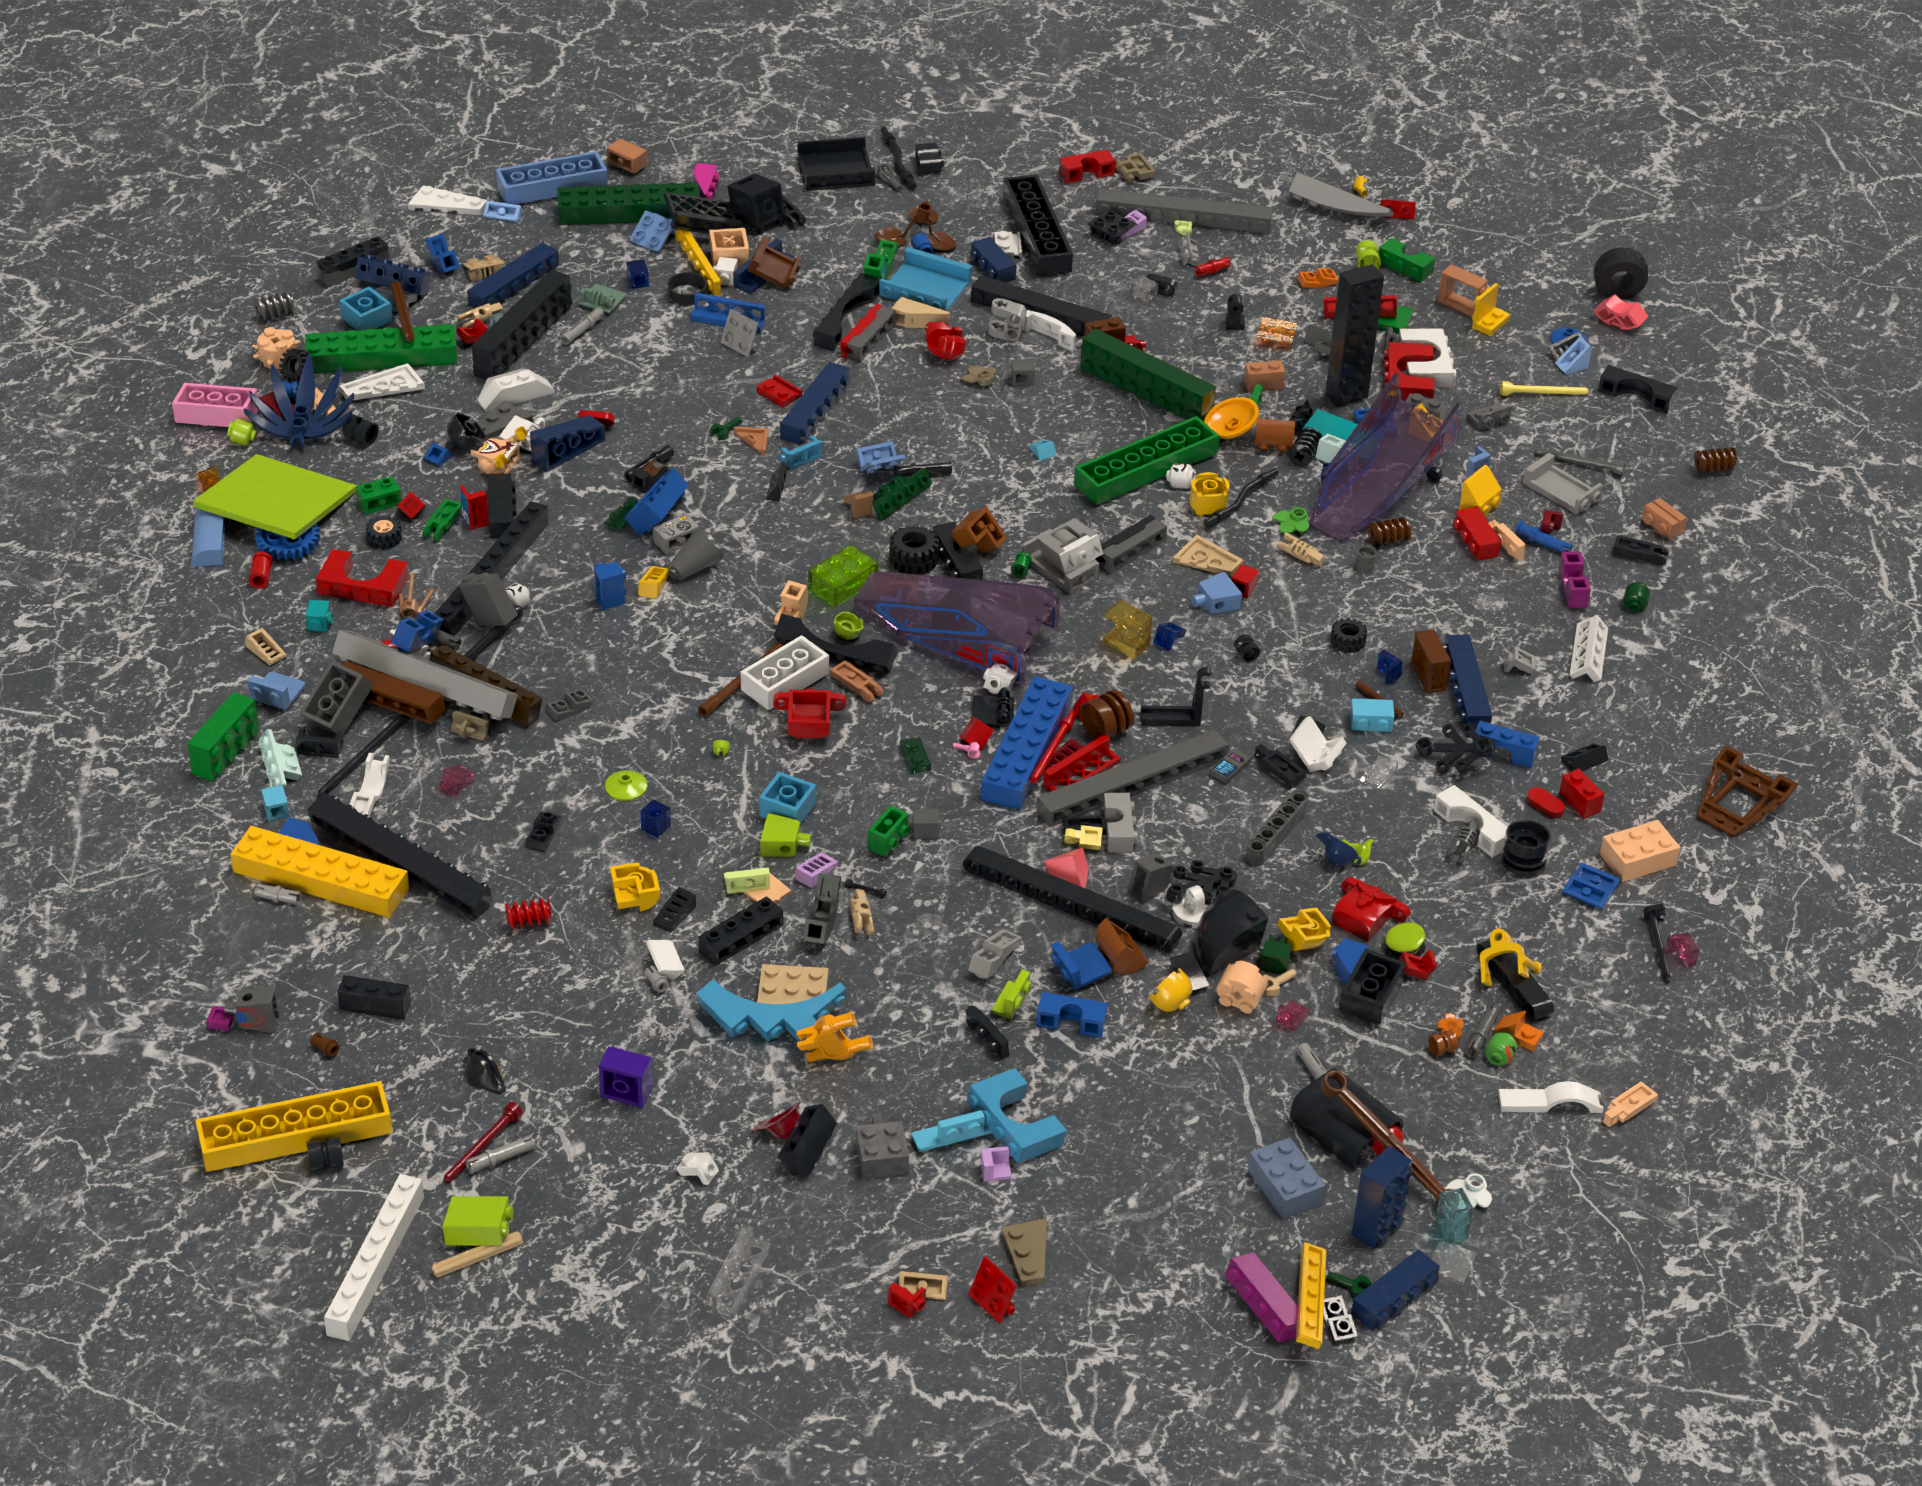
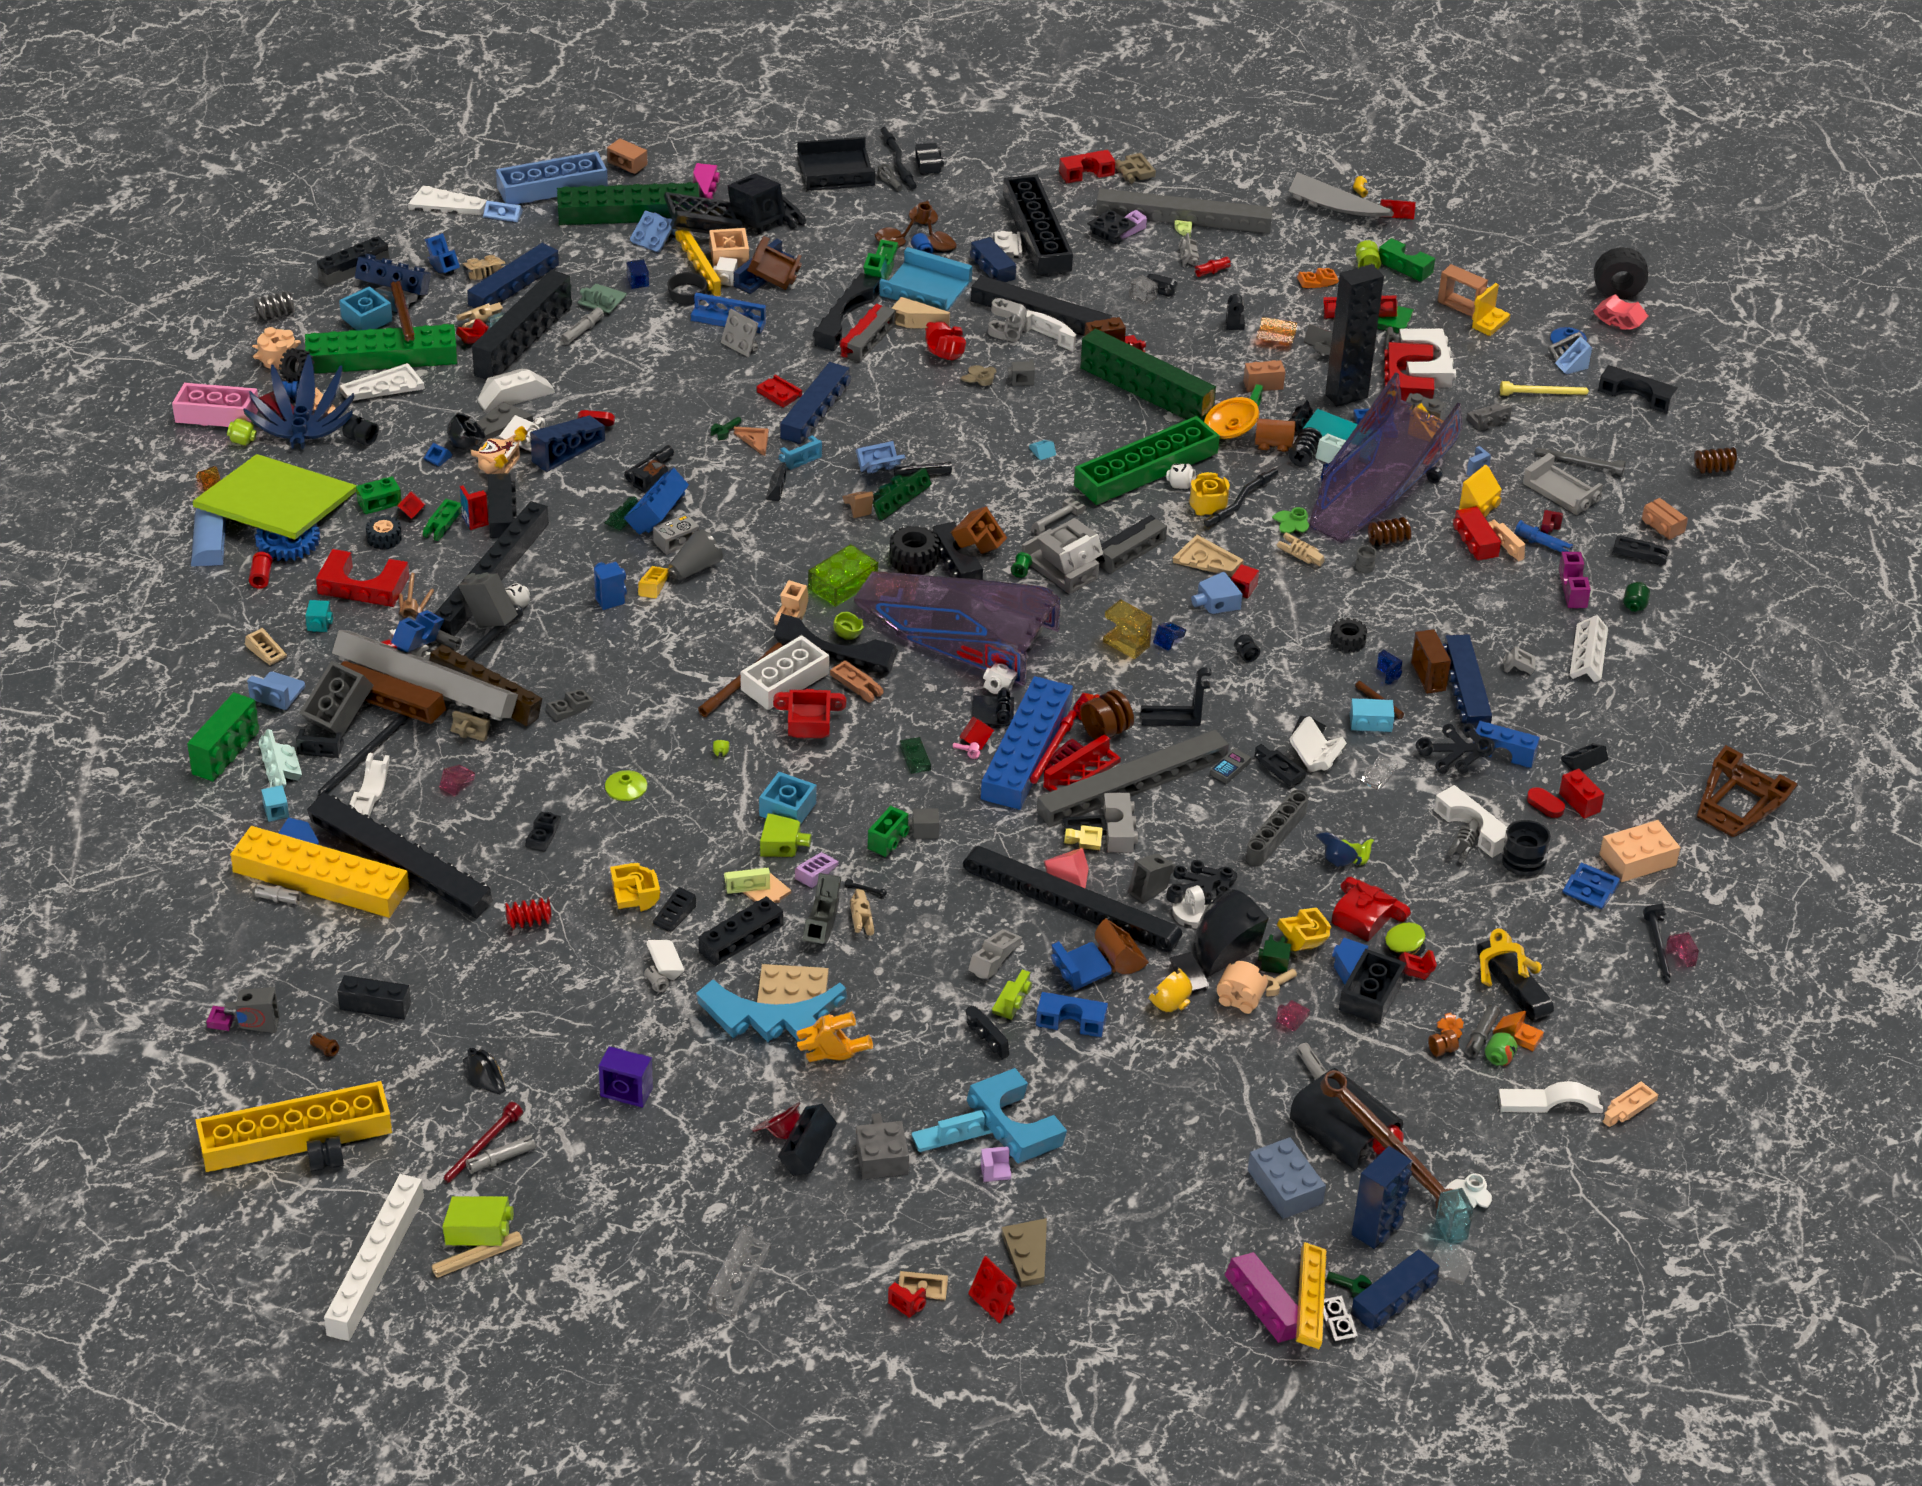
clear blue brick [640,799,671,838] -> none
white bracket [676,1152,719,1185] -> none
none -> light grey hinge [1031,497,1086,536]

